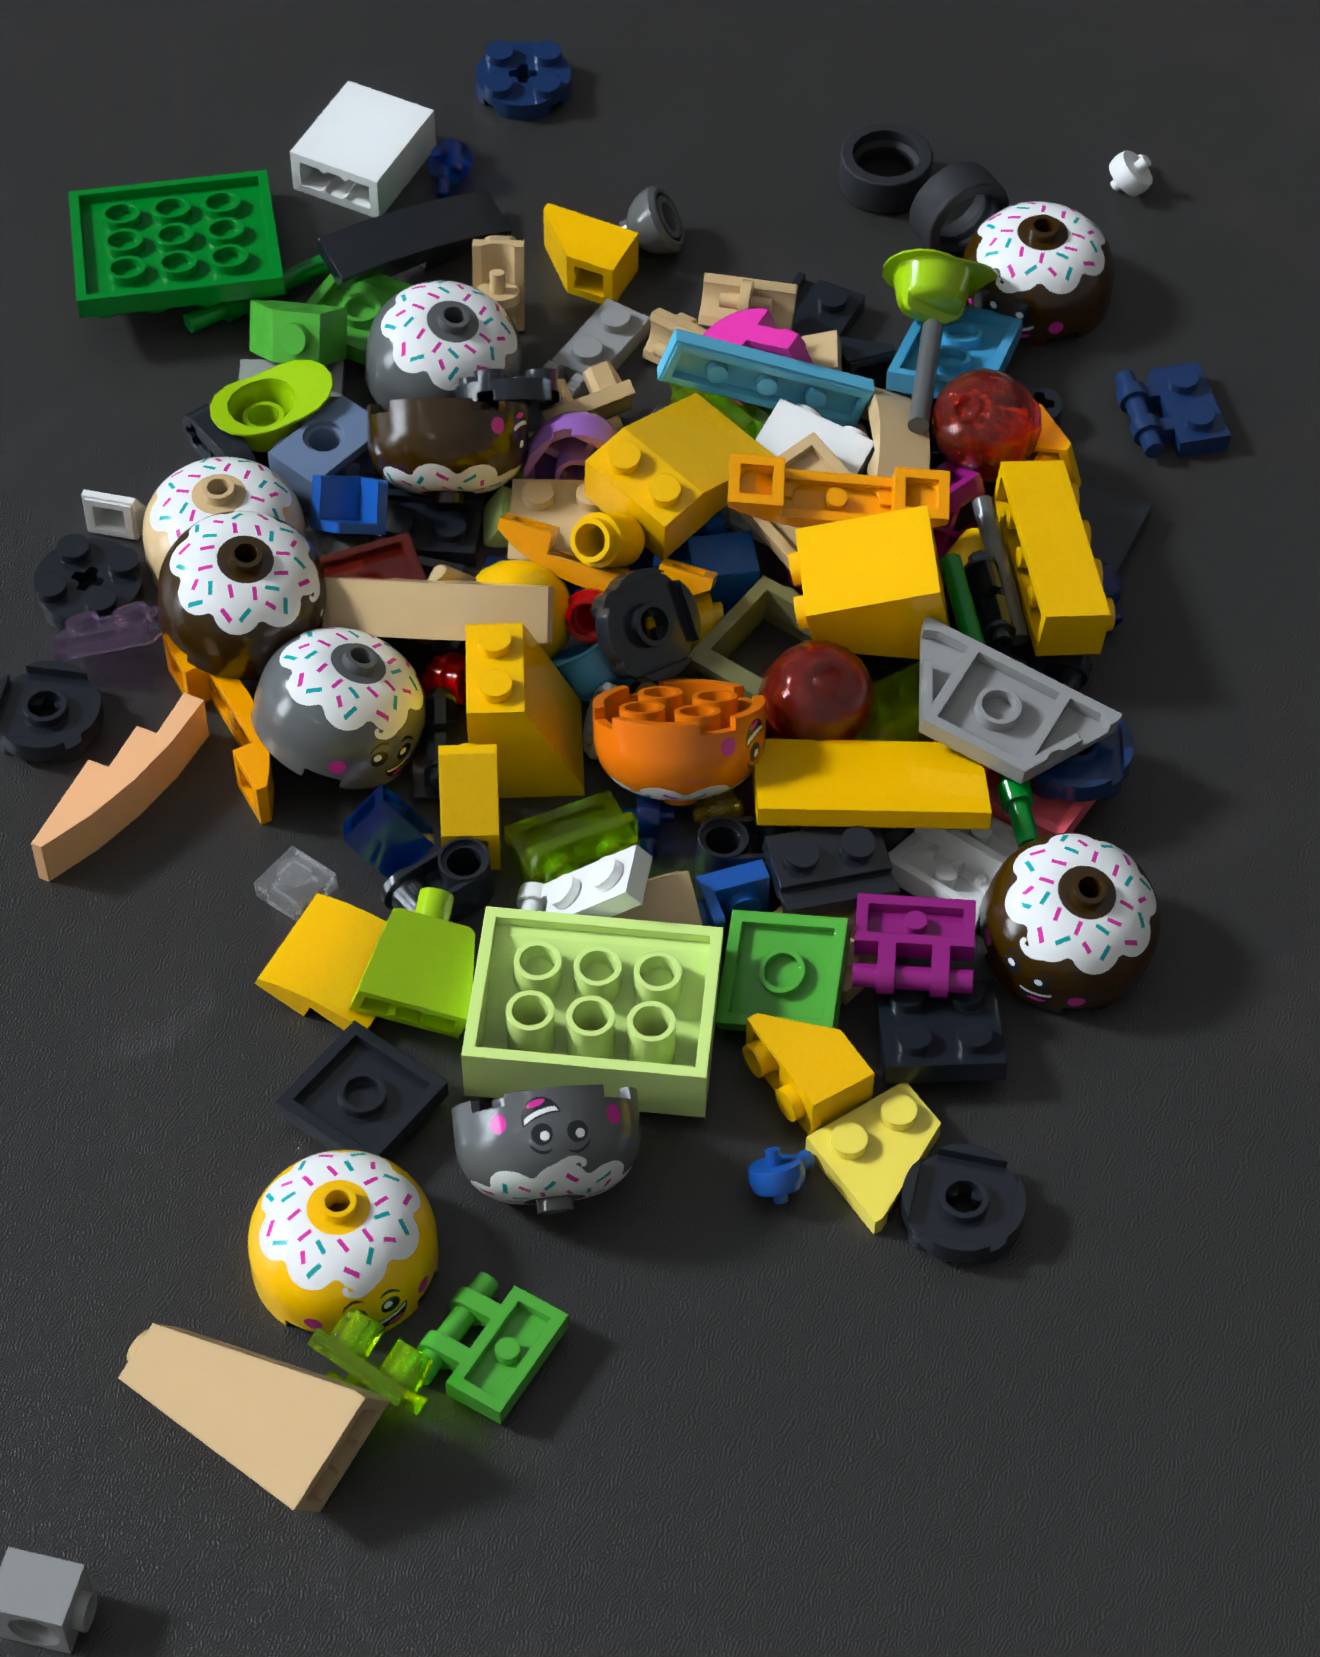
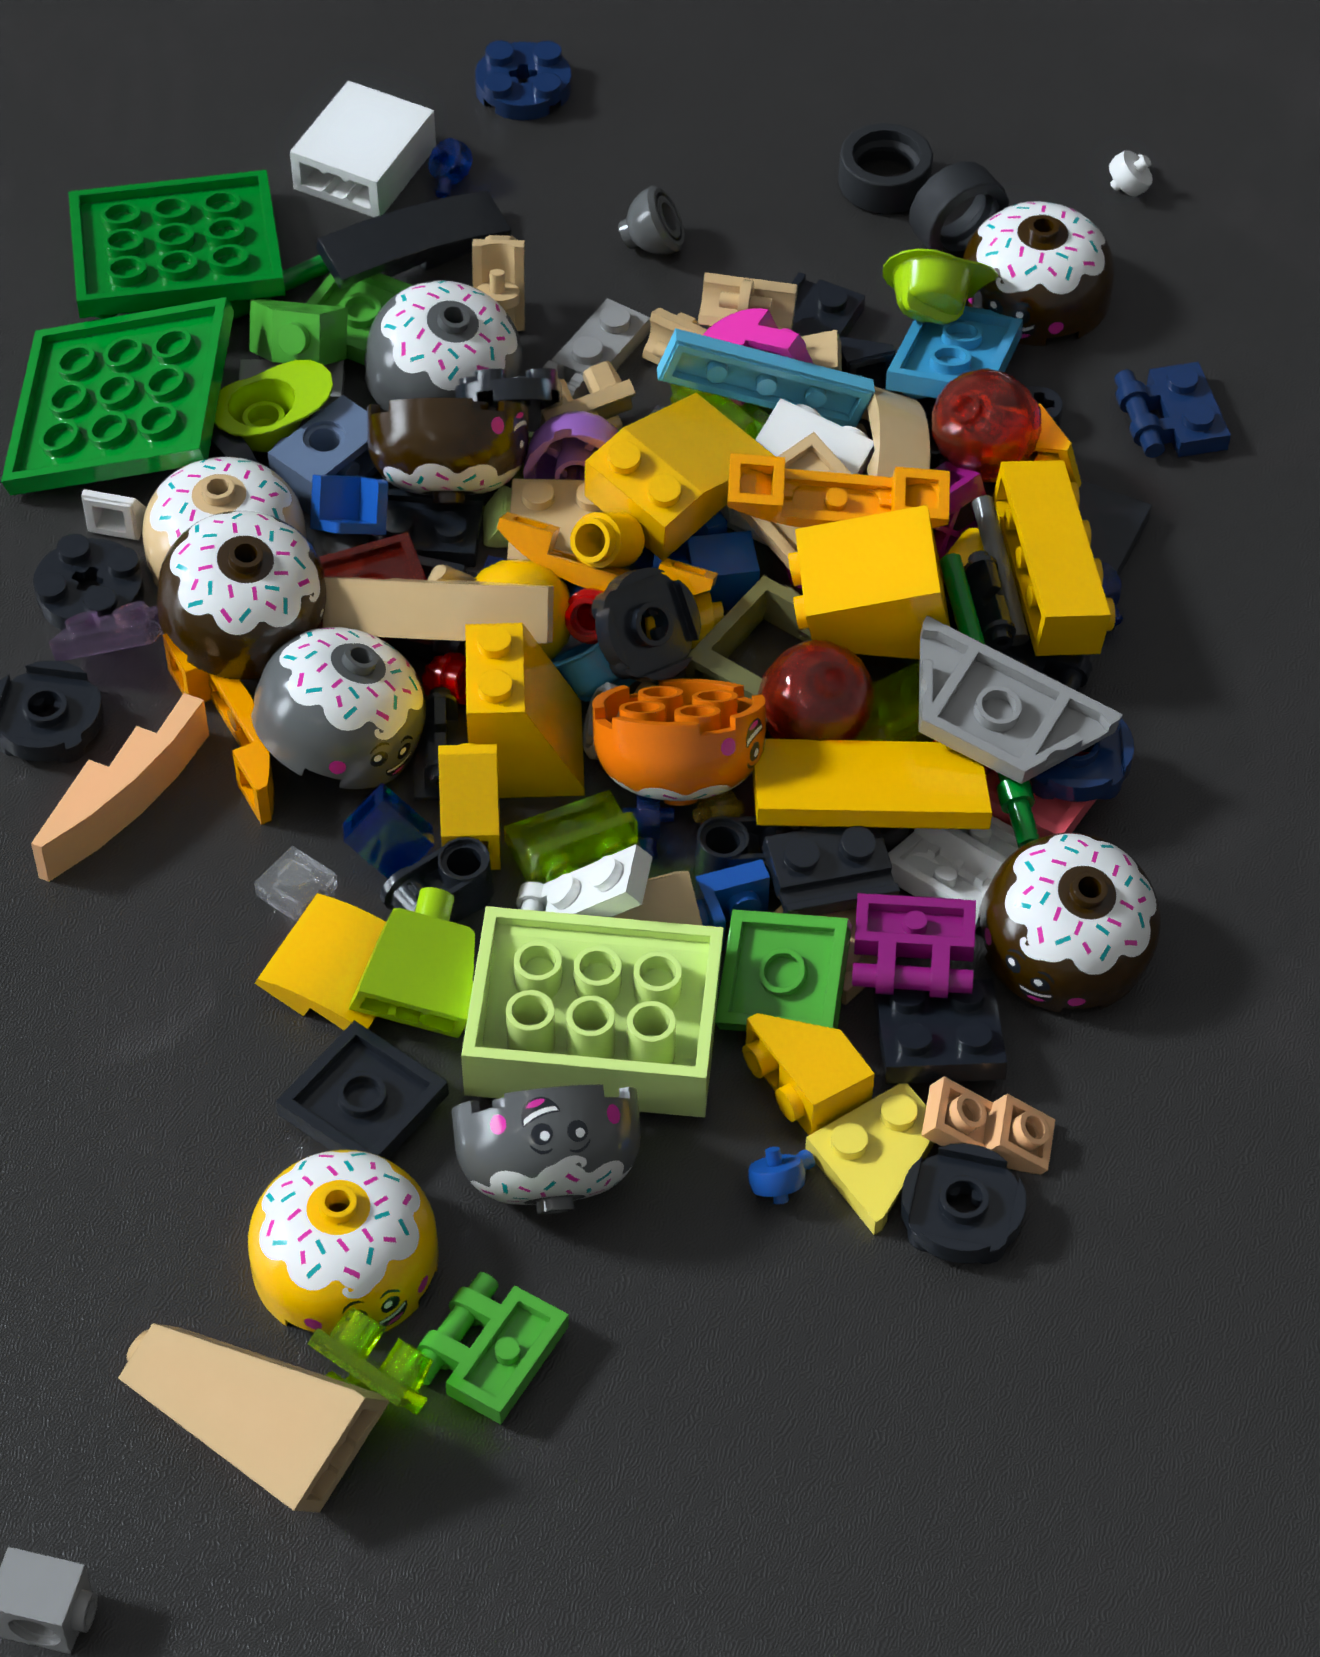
yellow slope [543,203,639,304] -> none
dark grey bar [908,319,943,434] -> none
none -> green plate [1,297,234,496]
none -> light nougat slope [921,1076,1056,1175]

